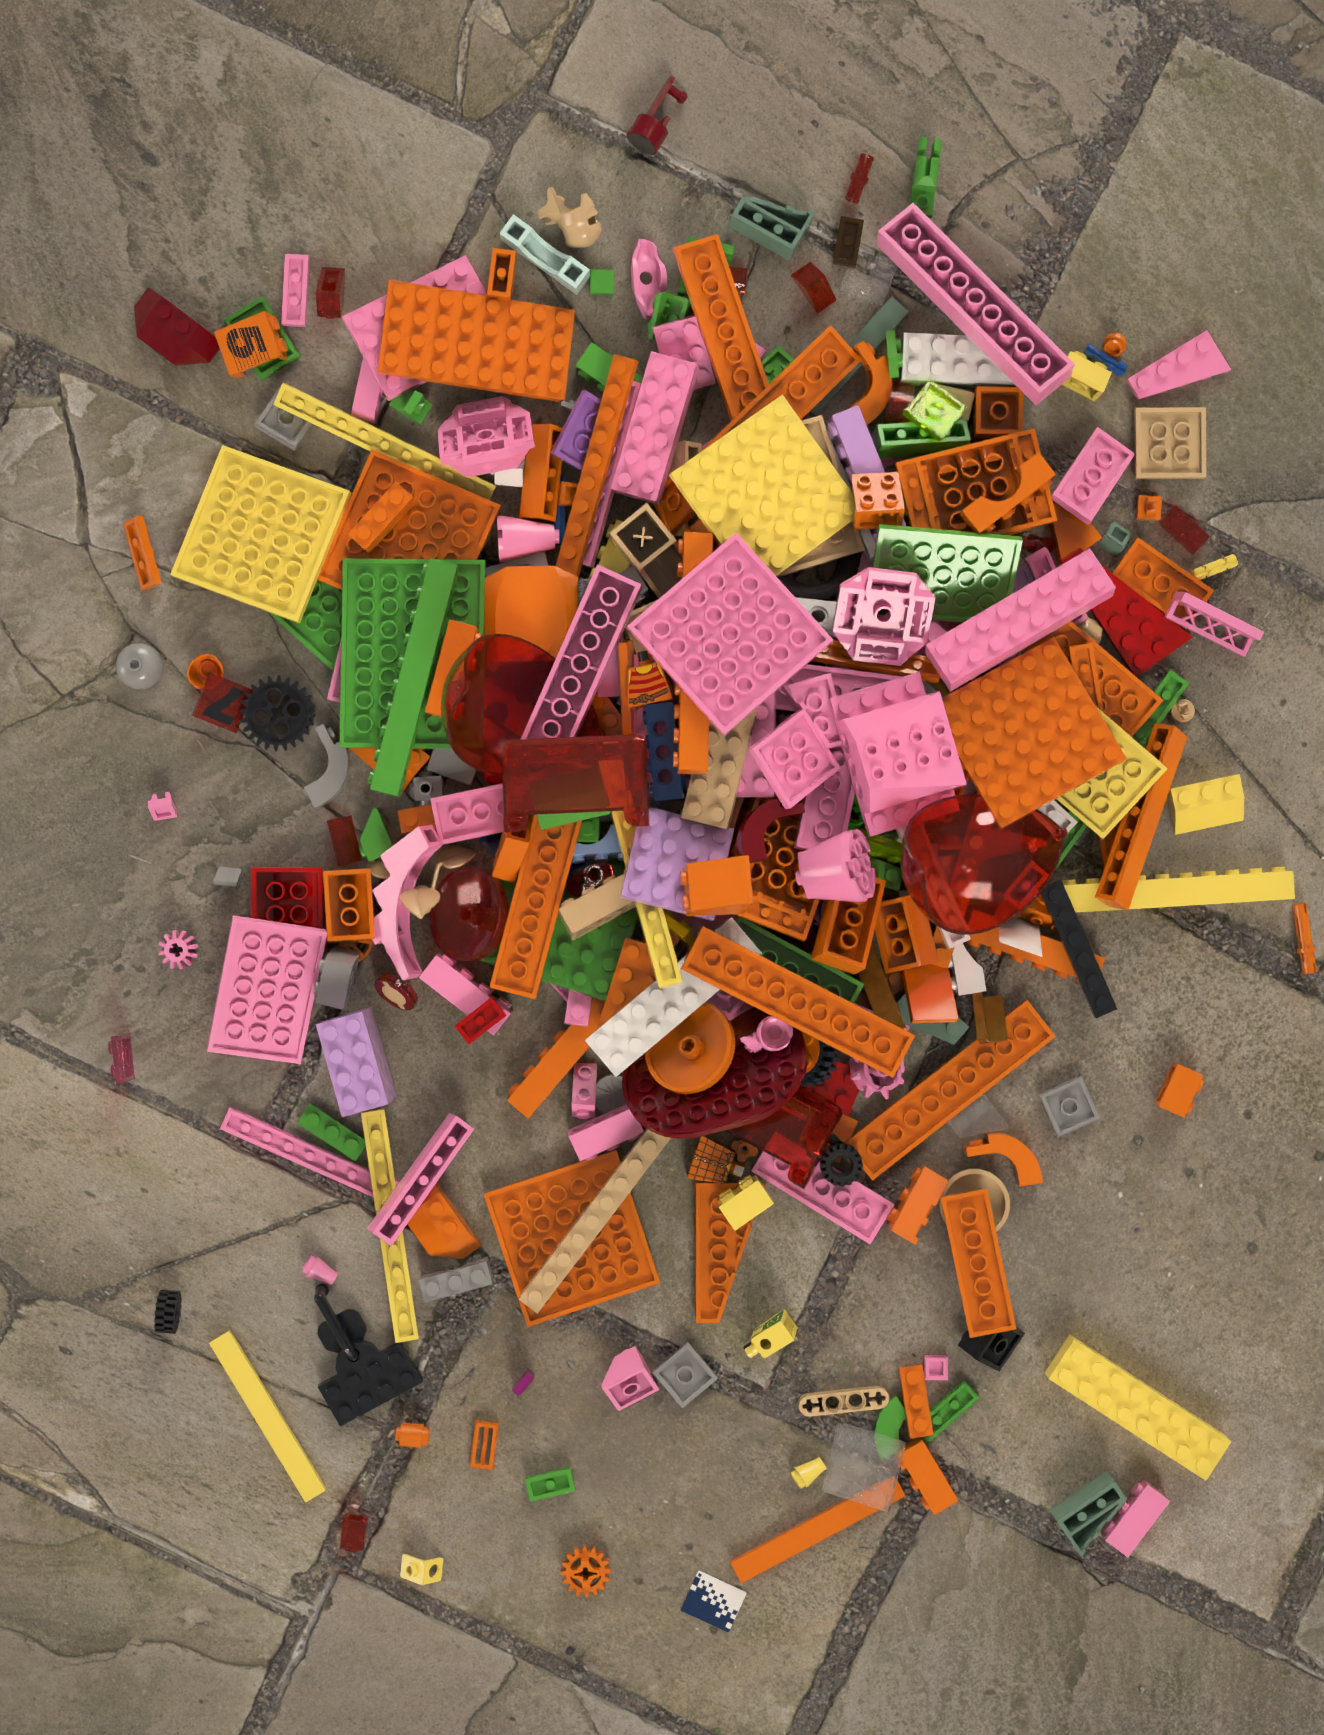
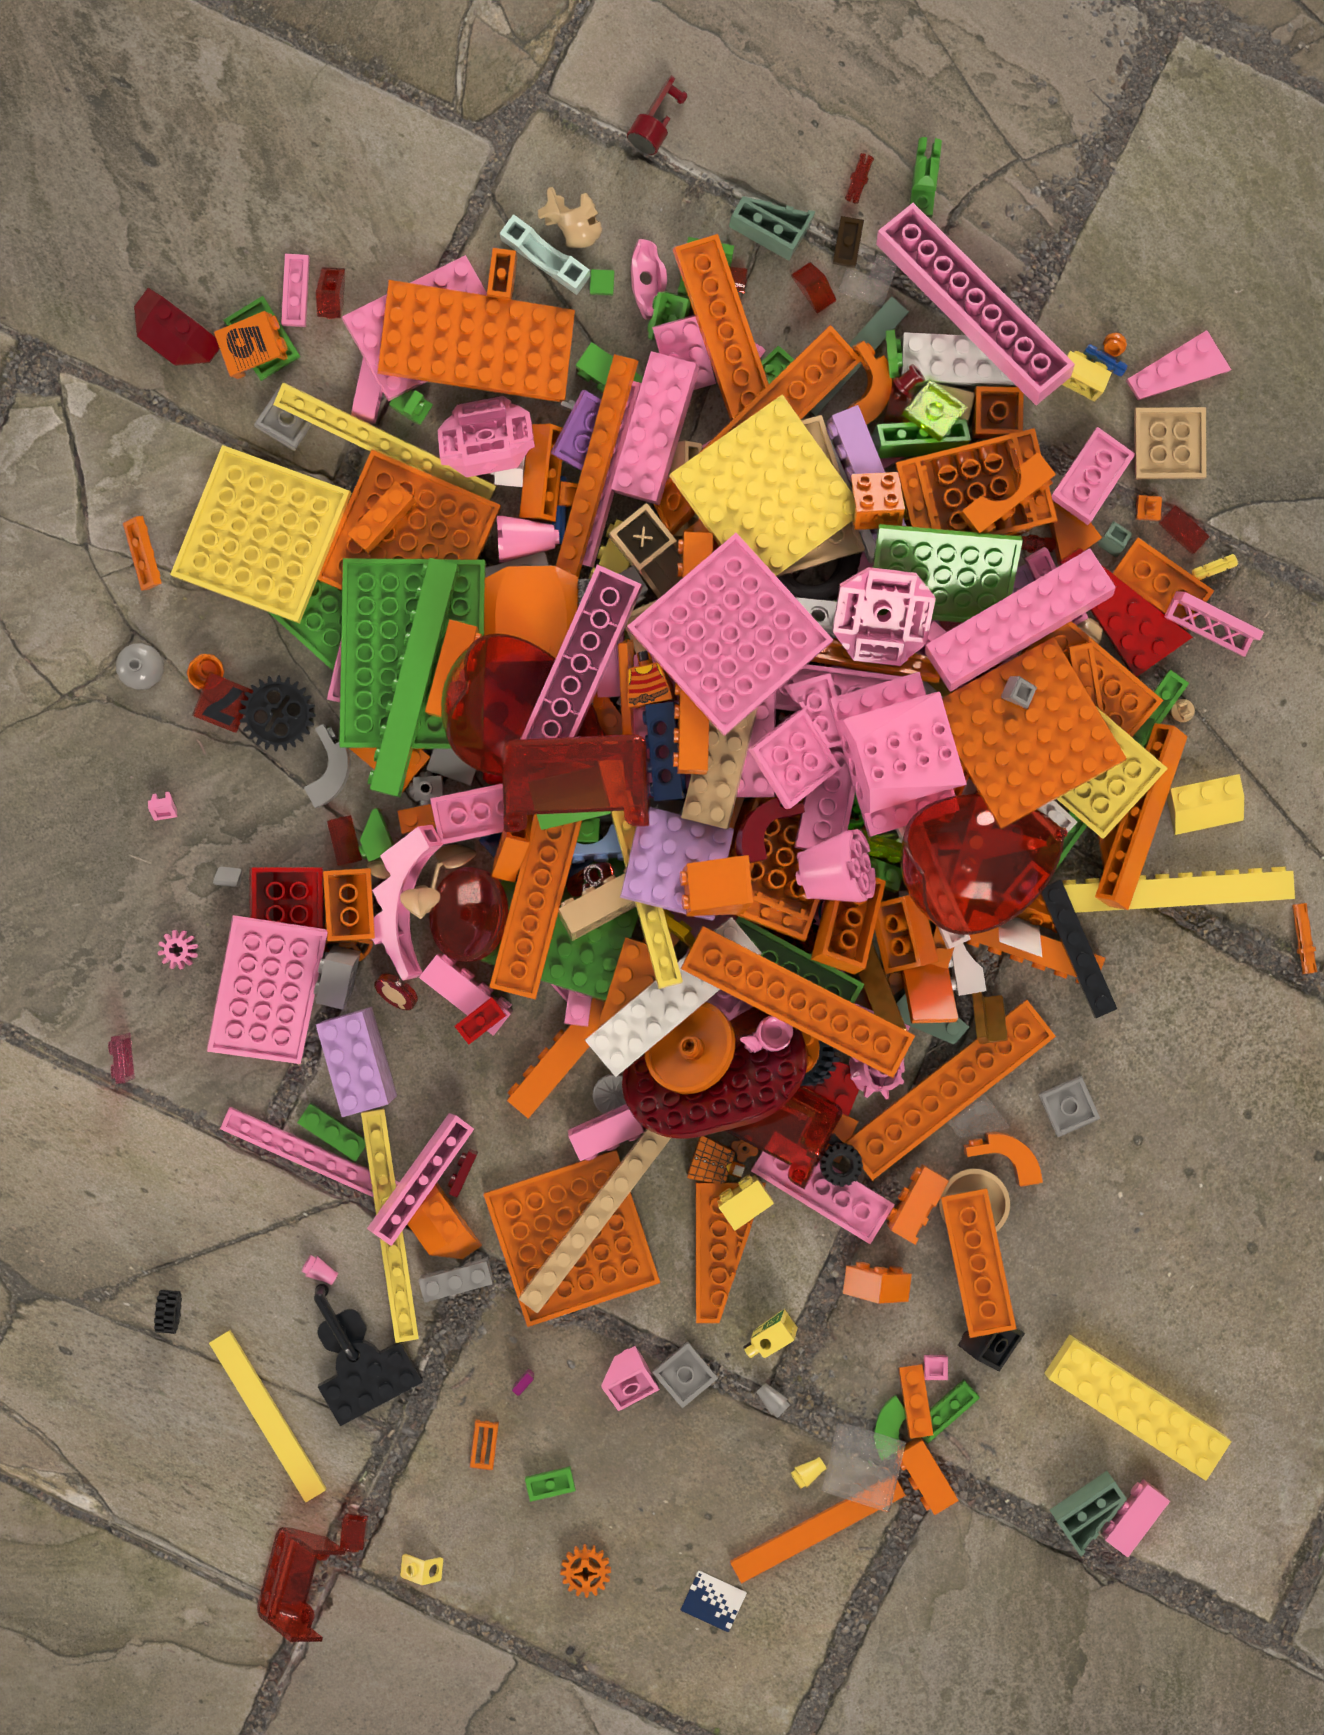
orange brick [395,1422,430,1448] -> none
bright pink bracket [572,1063,597,1119] -> none
tan beam [798,1386,889,1417] -> none
orange brick [1154,1062,1204,1118] -> none
none -> clear red windscreen [257,1527,346,1642]
none -> dark red plate [448,1149,478,1197]
none -> light grey cone [756,1383,790,1418]
none -> orange brick [843,1262,912,1304]
none -> dark red bush [893,364,925,396]
none -> light grey slope [1001,676,1037,709]

